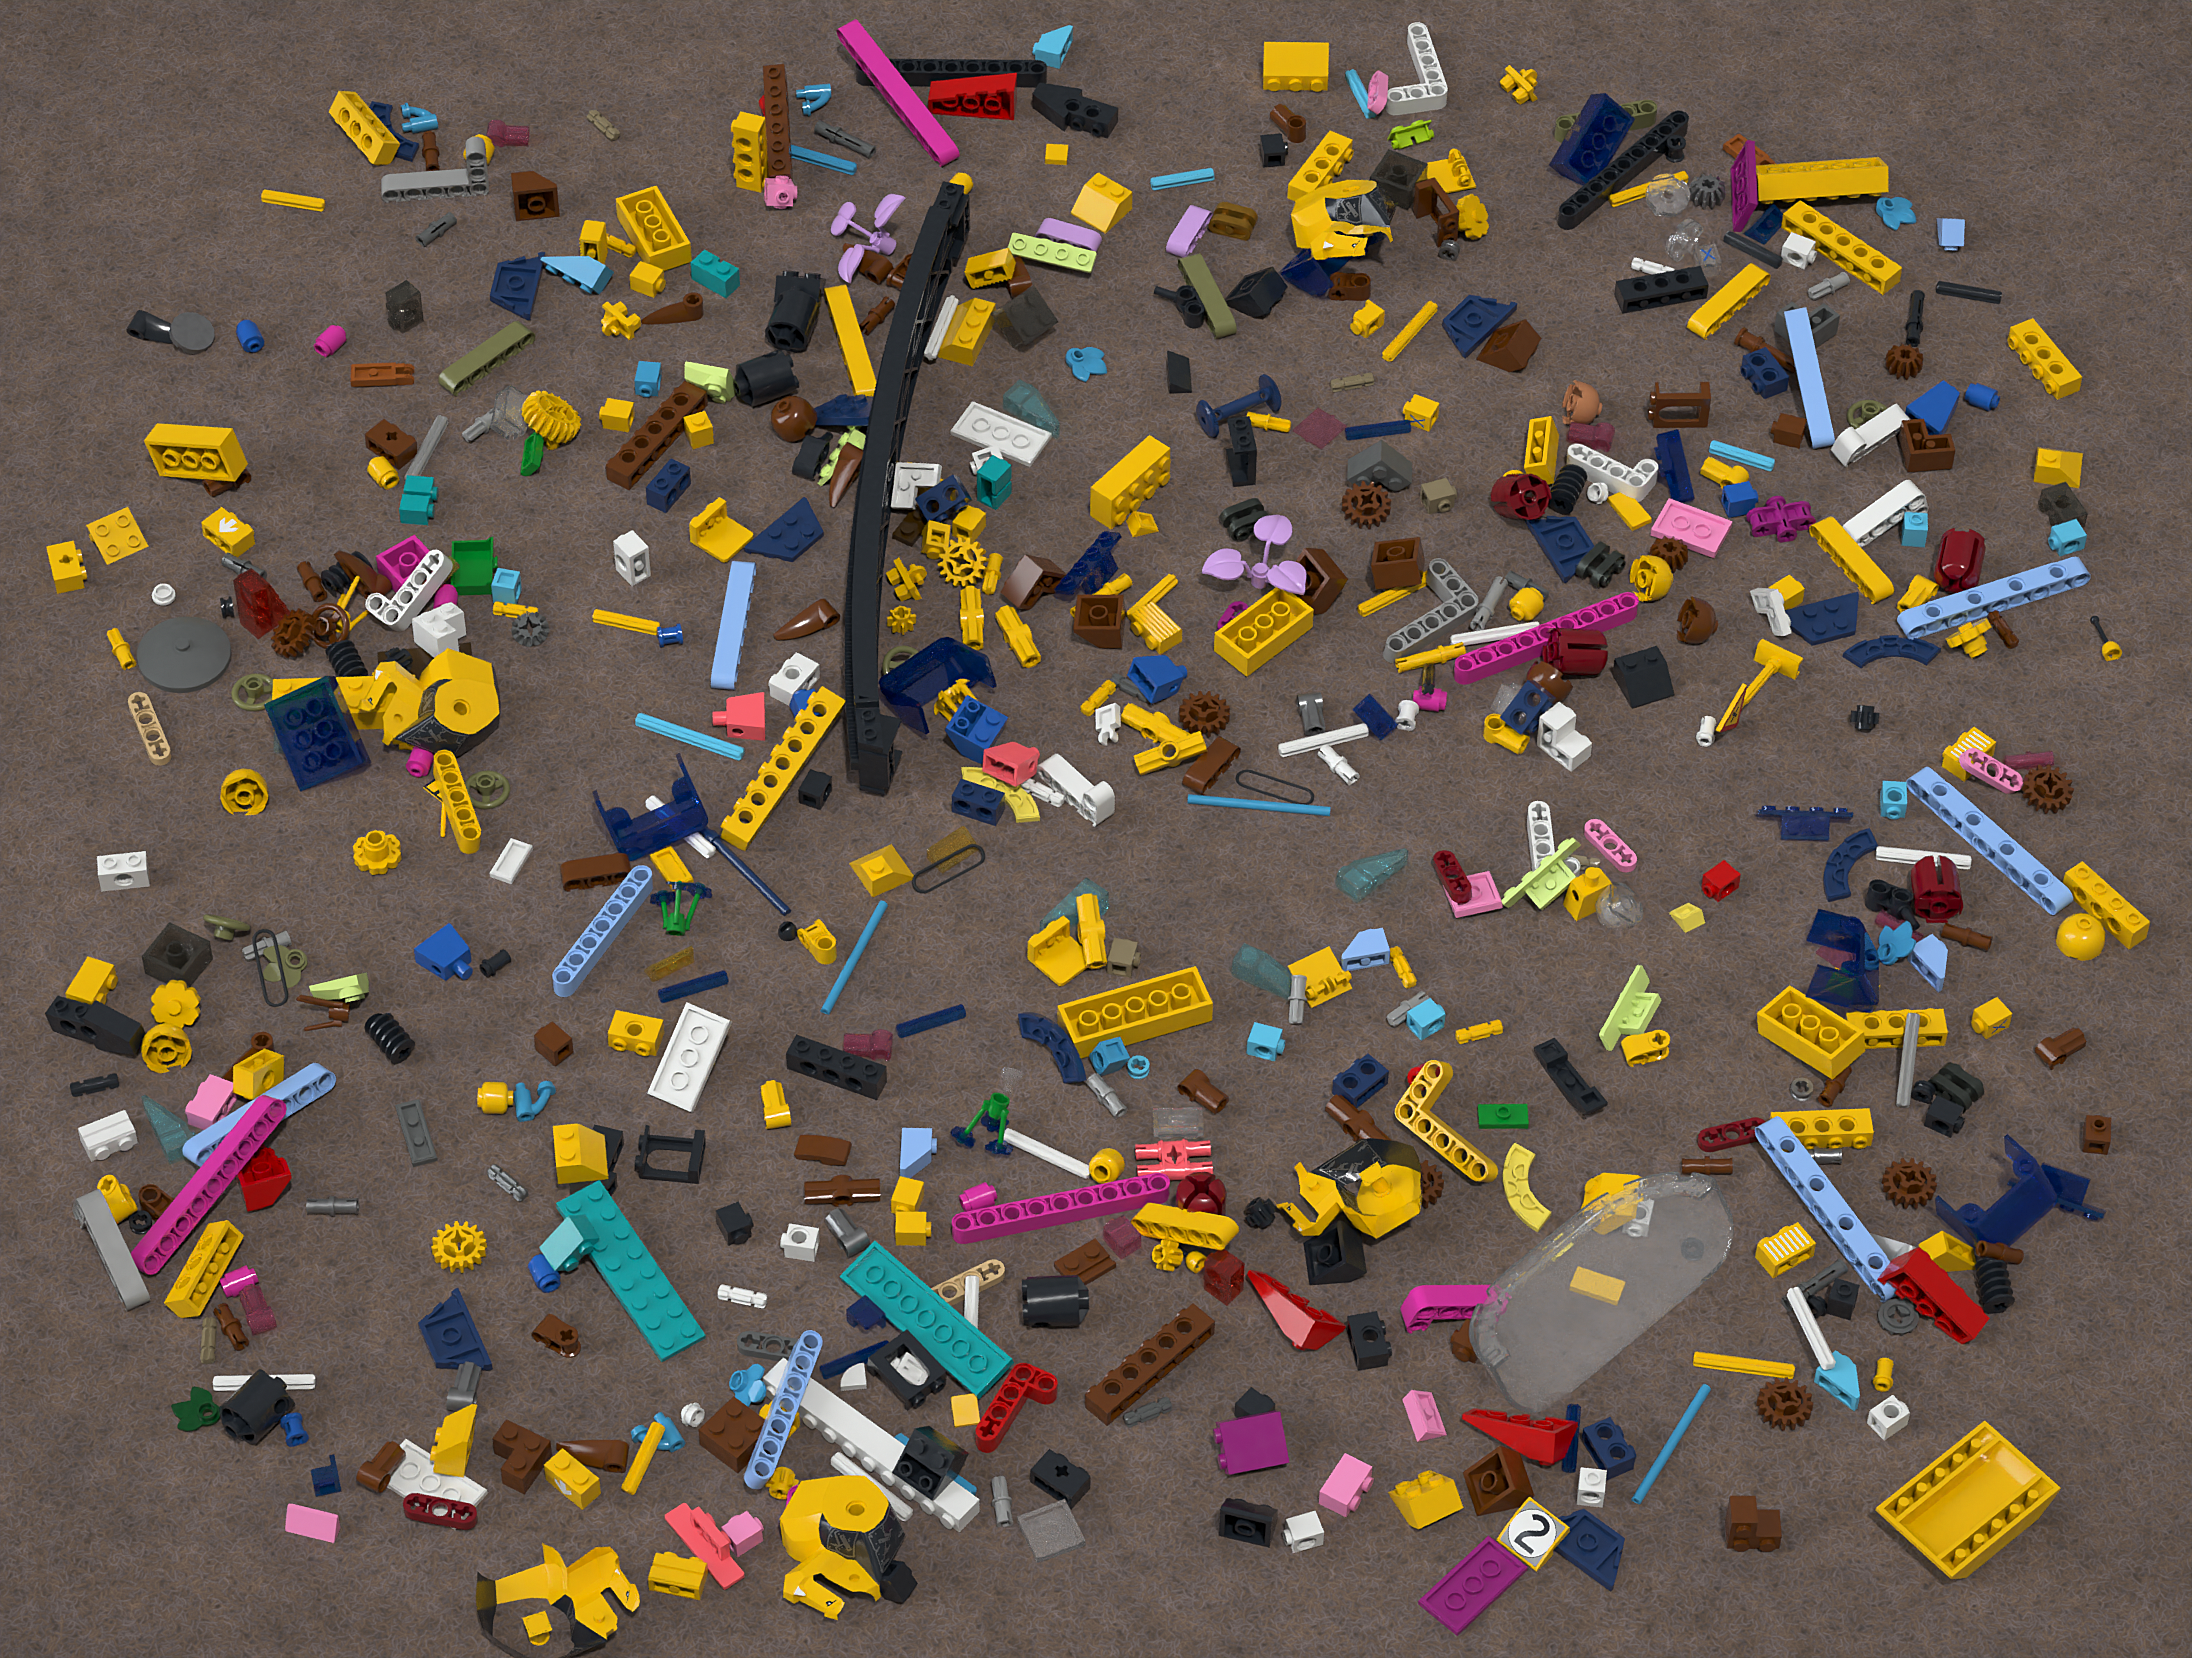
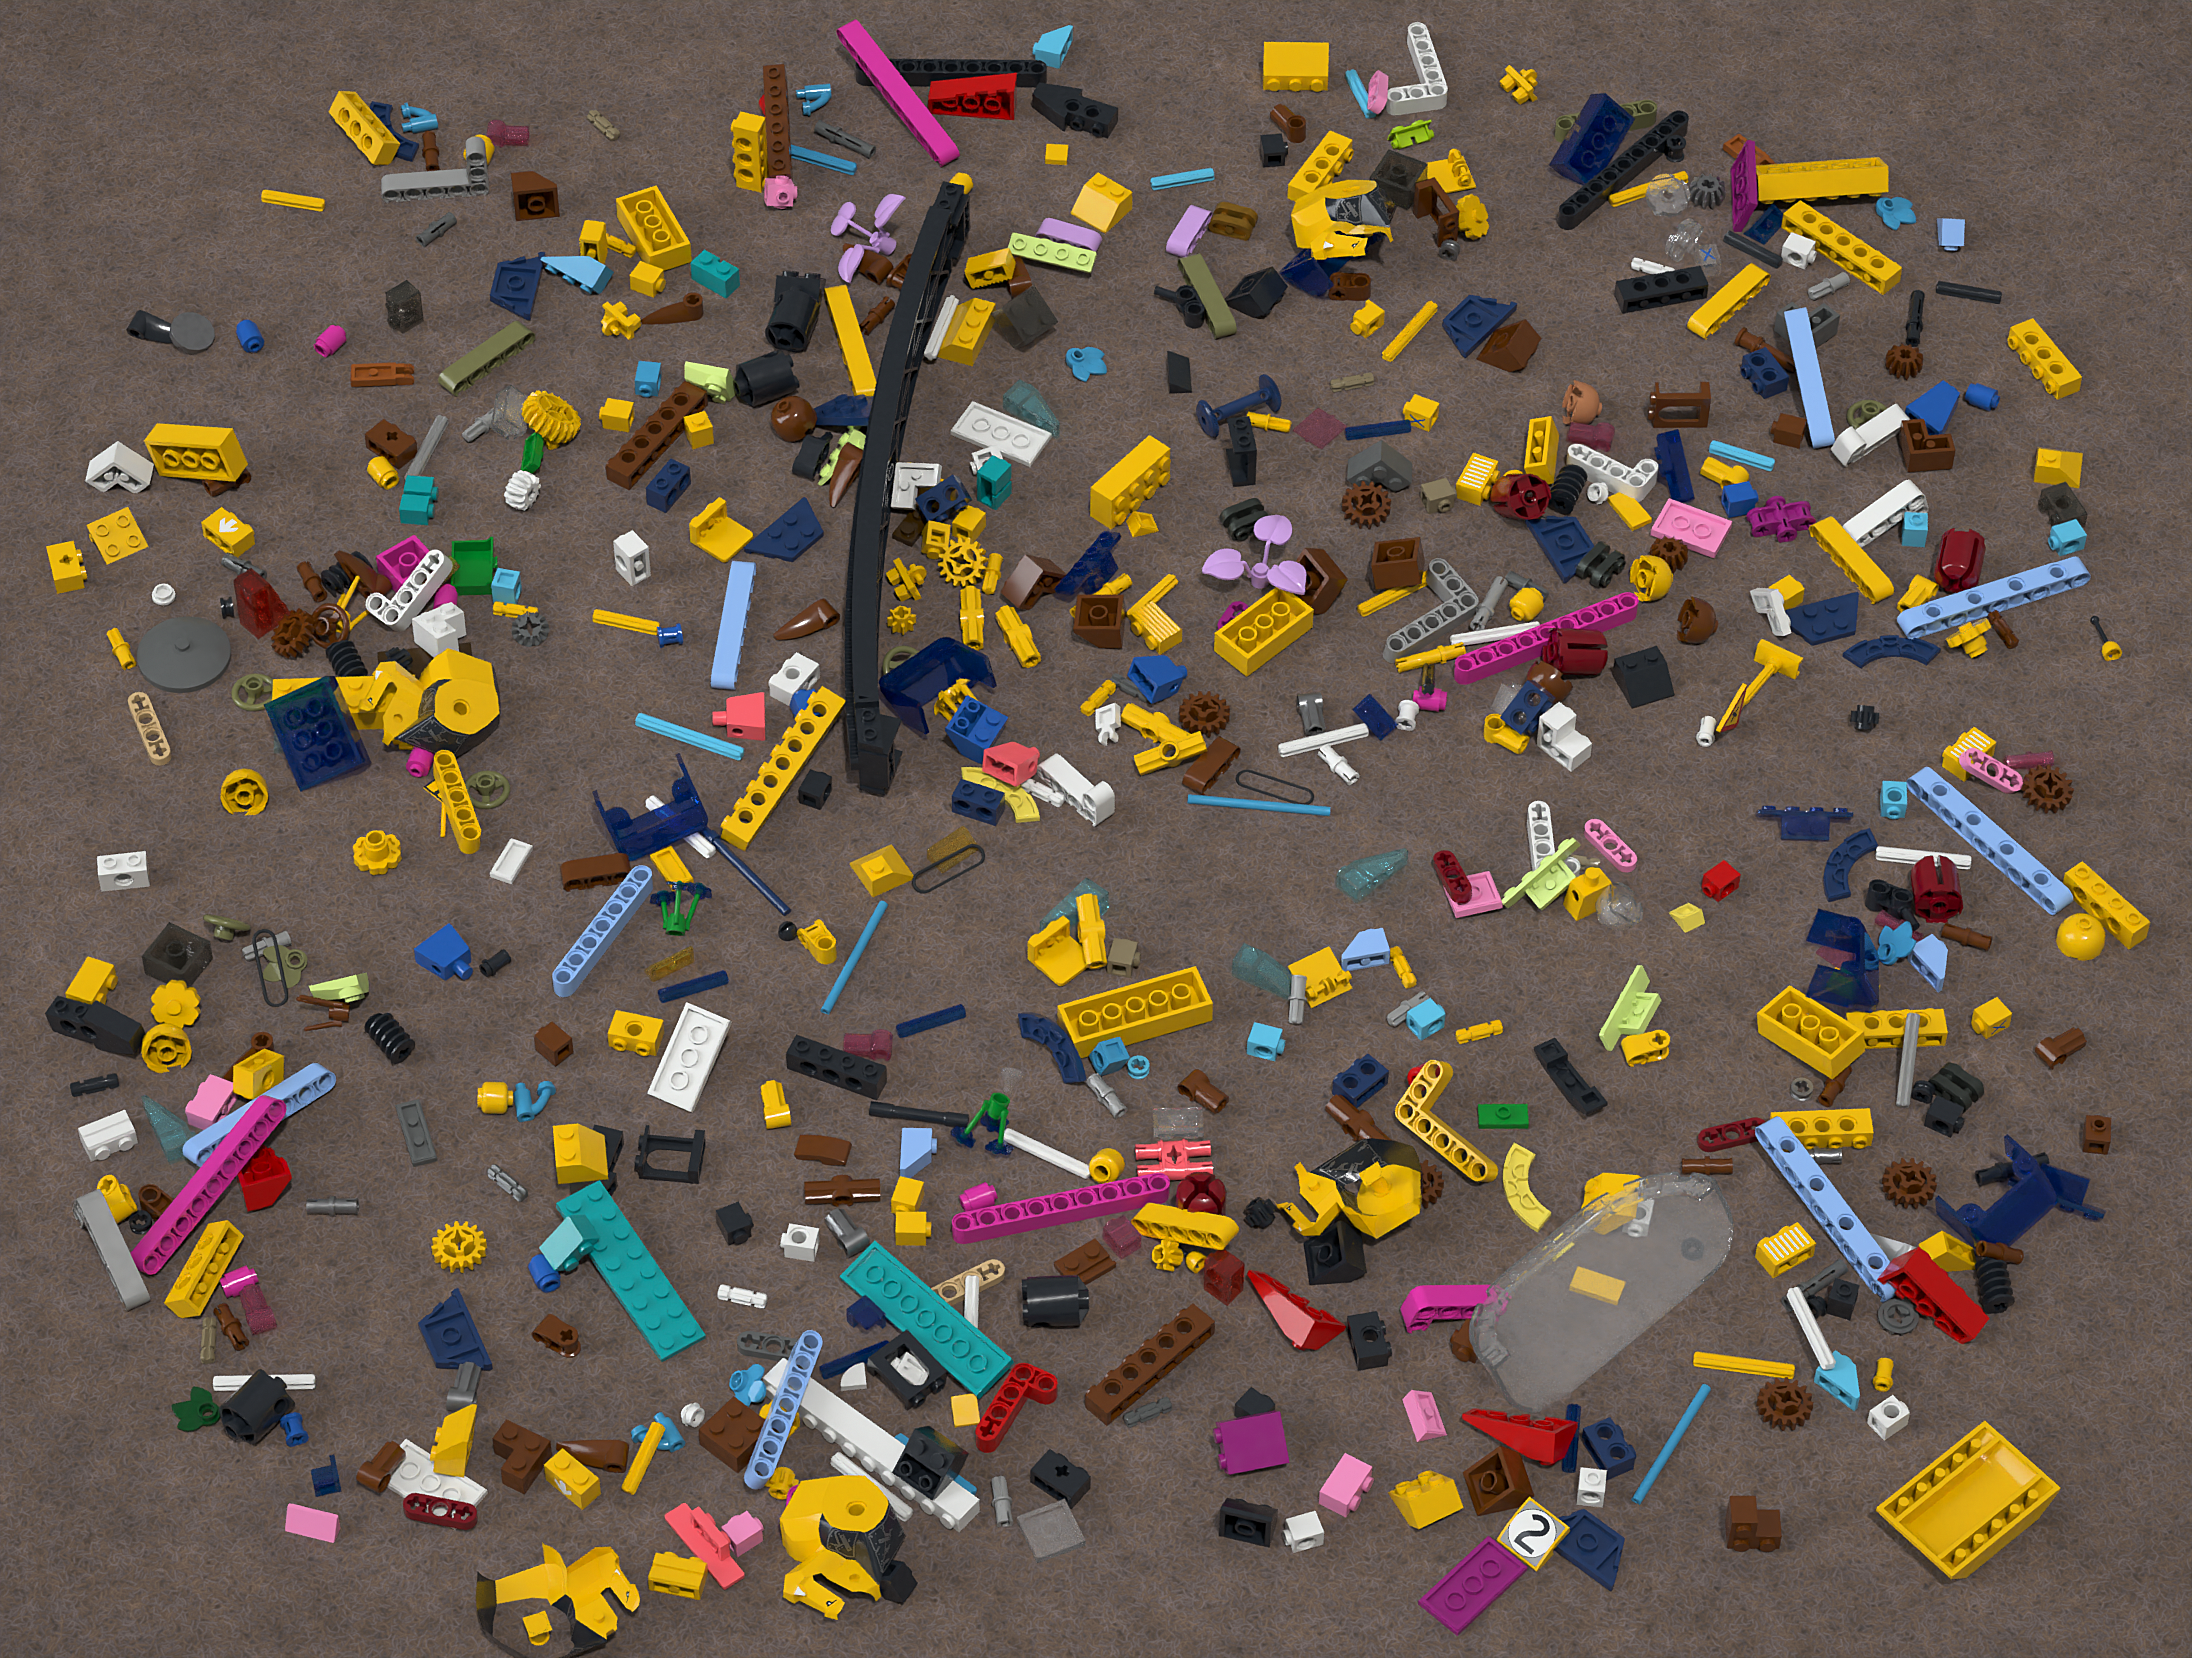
none -> white brick [85,441,154,493]
none -> white gear [504,470,541,511]
none -> black piece [869,1101,969,1129]
none -> yellow brick [1456,453,1500,506]
none -> black pin [1975,1152,2050,1186]

